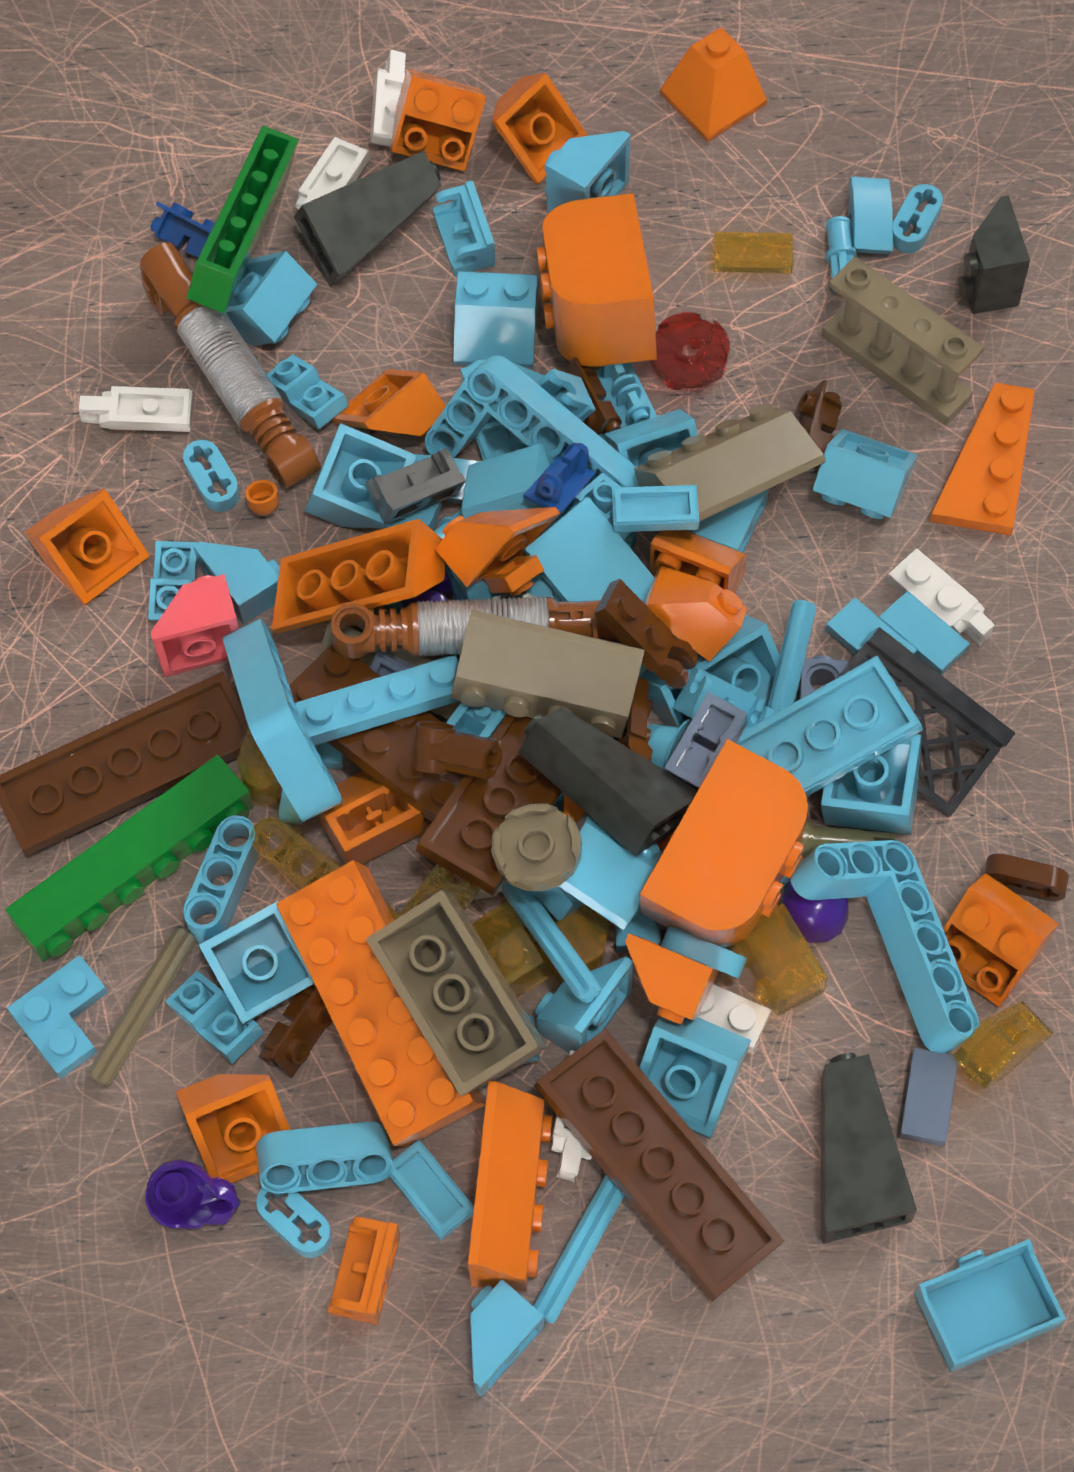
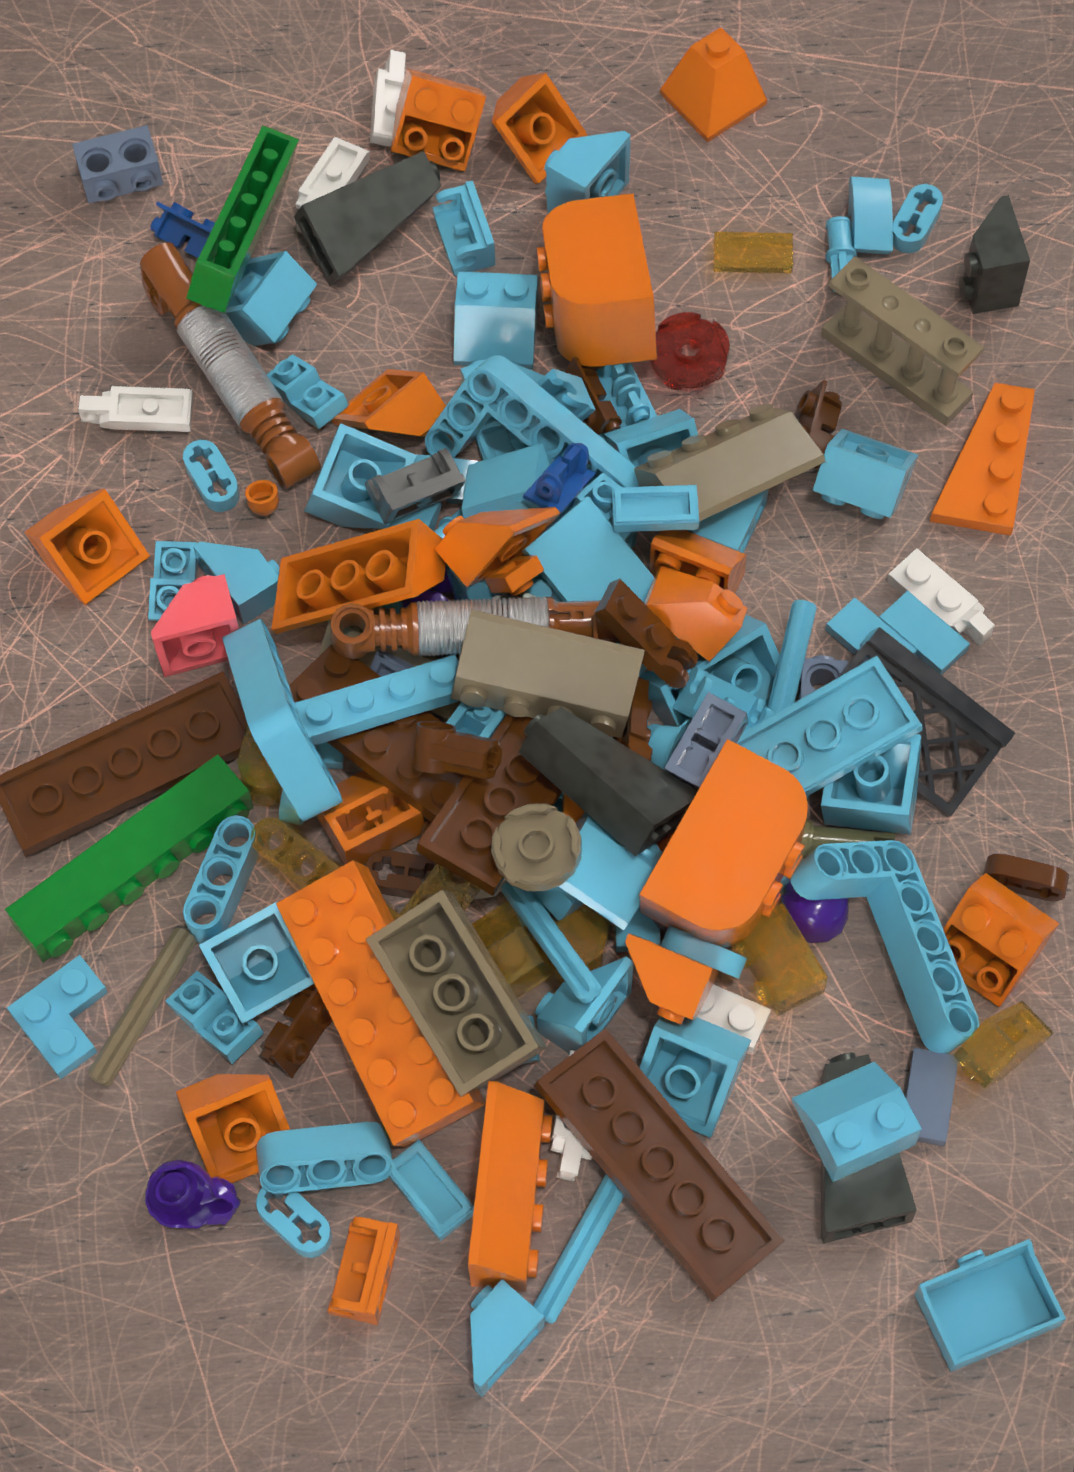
none -> sand blue brick [72,125,163,204]
none -> reddish brown beam [365,850,448,901]
none -> medium azure slope [791,1062,922,1182]

